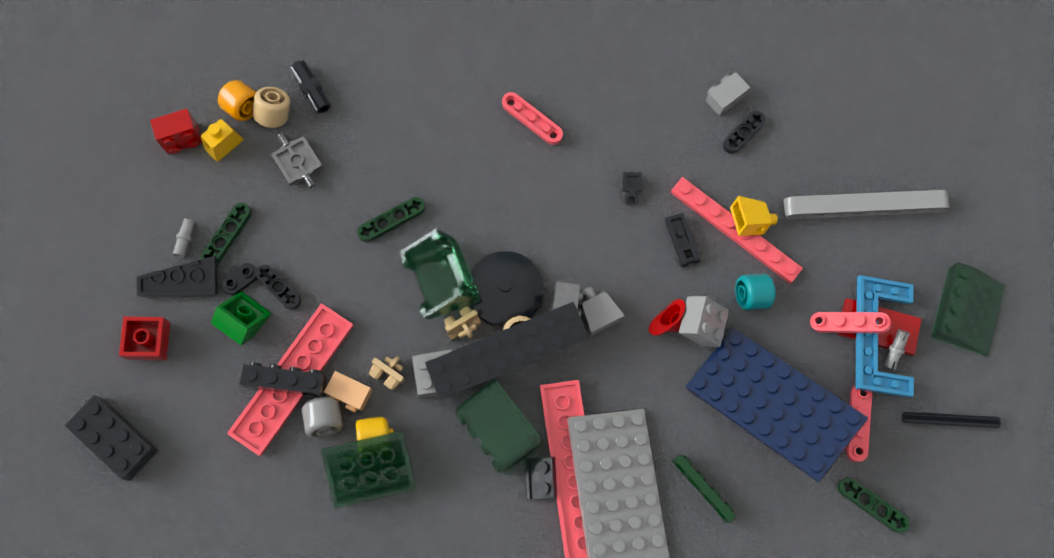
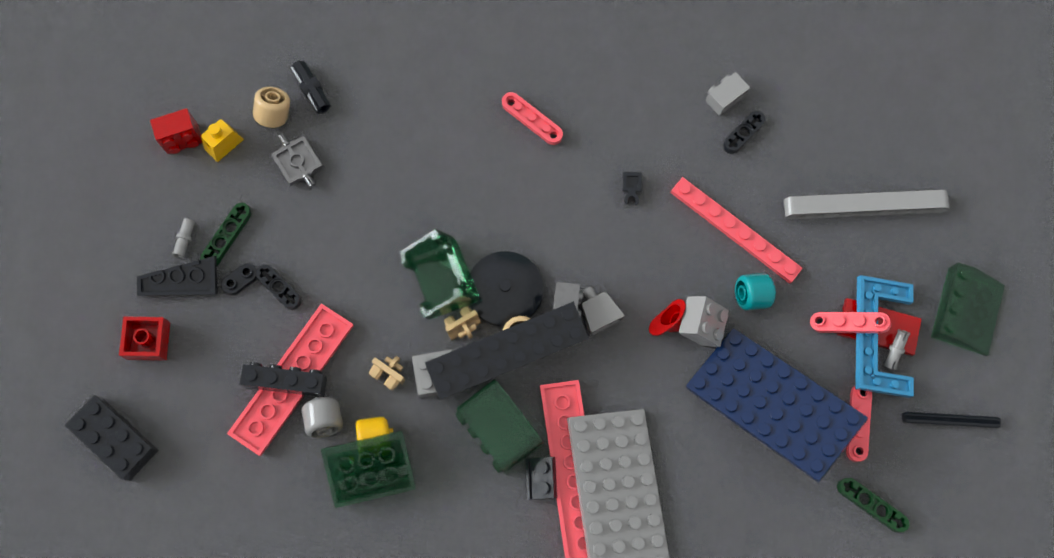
green slope [211,291,271,345] -> none
light orange head [218,80,256,121] -> none
light nougat brick [324,371,373,412] -> none
dark green beam [357,197,425,242] -> none
black plate [665,213,700,268] -> none
dark green plate [672,454,736,523] -> none
yellow torso [730,196,778,236] -> none

